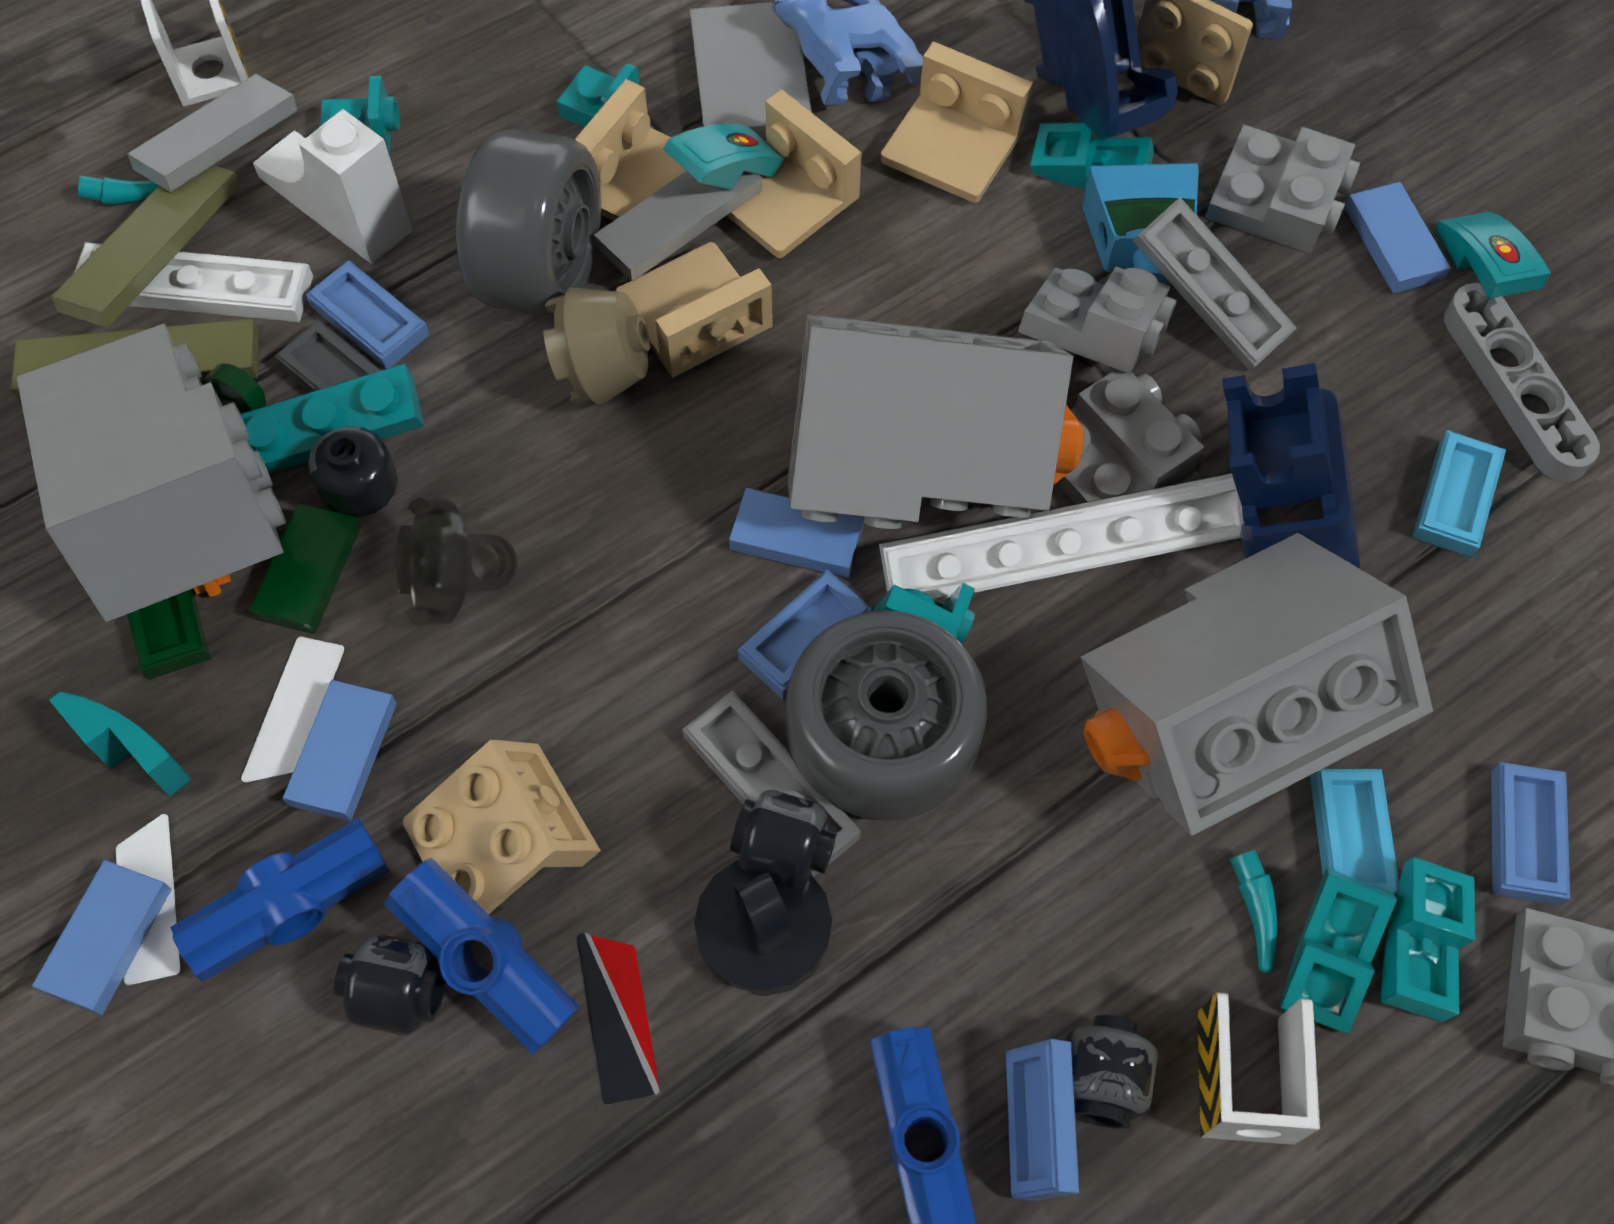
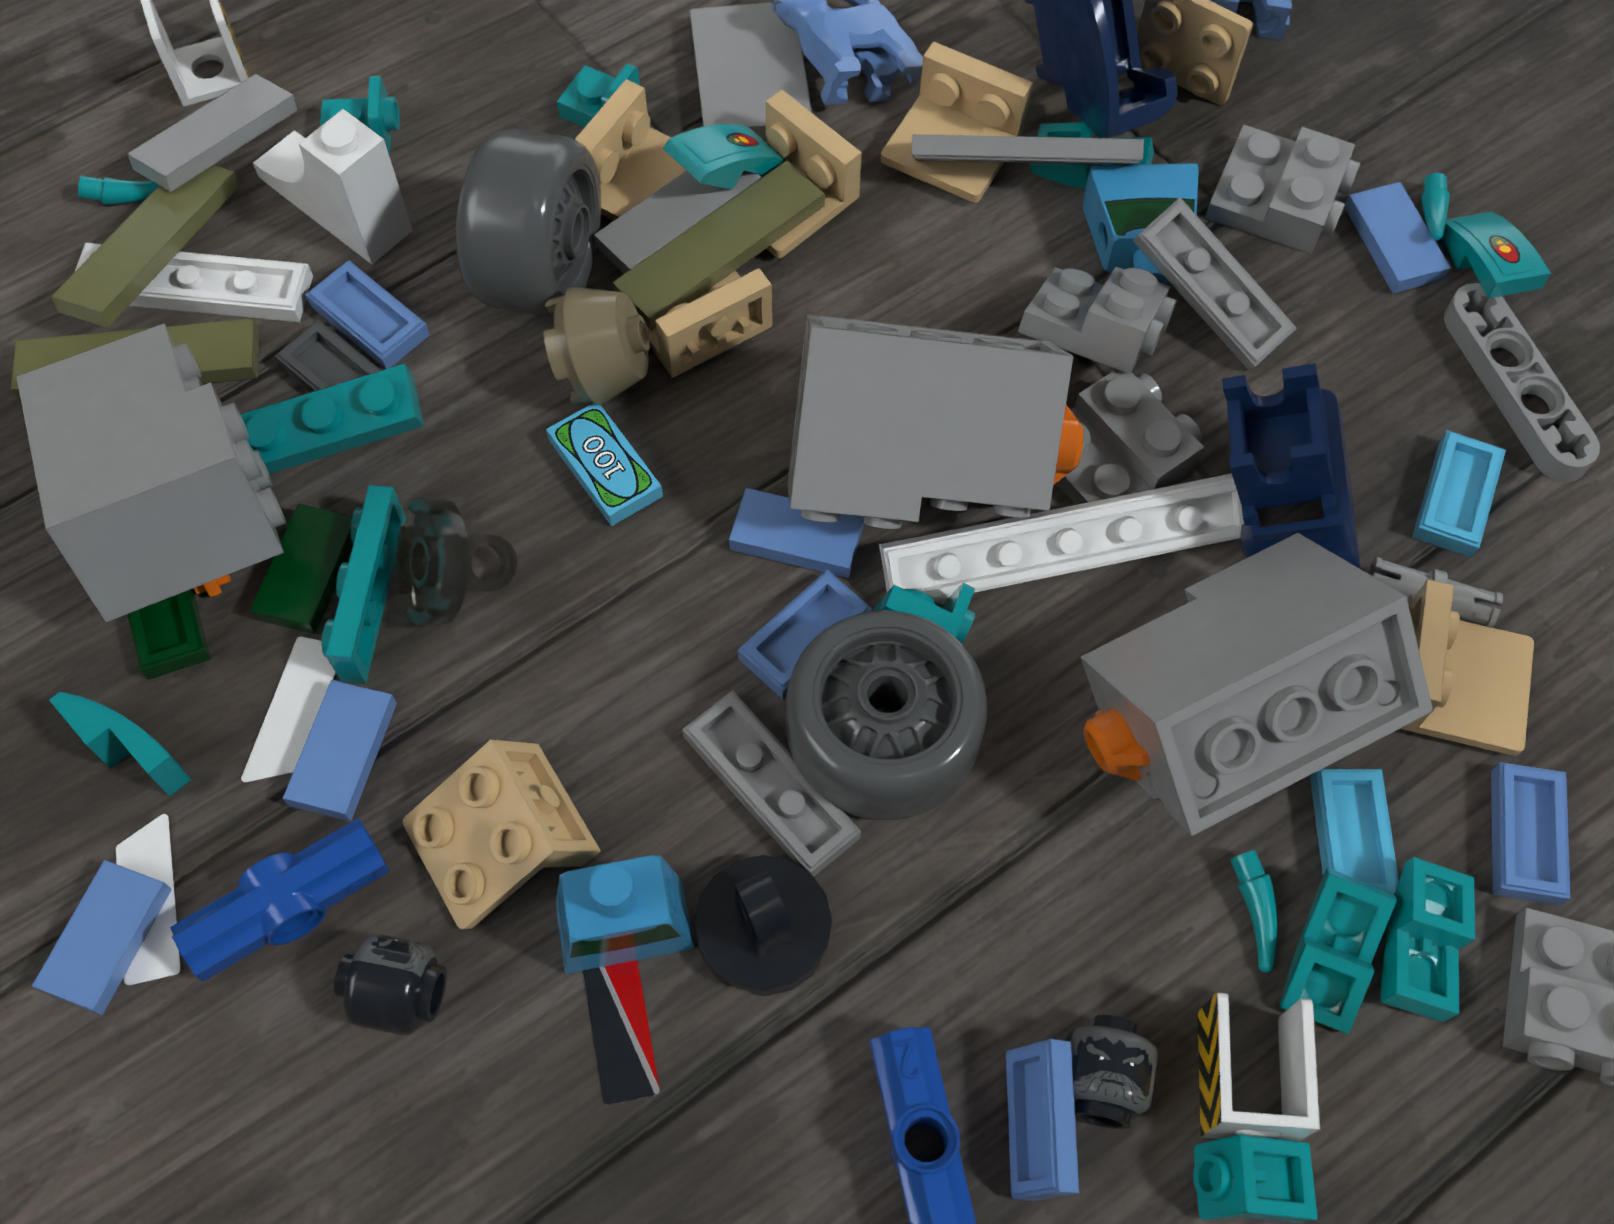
dark green tile [202,363,266,414] -> none
black head [308,426,398,518] -> none
blue piece [384,858,580,1055] -> none
black head [730,790,837,889] -> none
none -> teal plate [321,485,406,684]
none -> medium azure tile [546,403,663,527]
none -> dark azure torso [555,855,695,974]
none -> olive tile [612,161,825,330]
none -> light grey tile [912,134,1144,165]
none -> teal bracket [1193,1134,1318,1223]
none -> light grey pin [1367,556,1503,628]
none -> tan bracket [1400,579,1534,756]
none -> teal helmet [1421,173,1450,240]

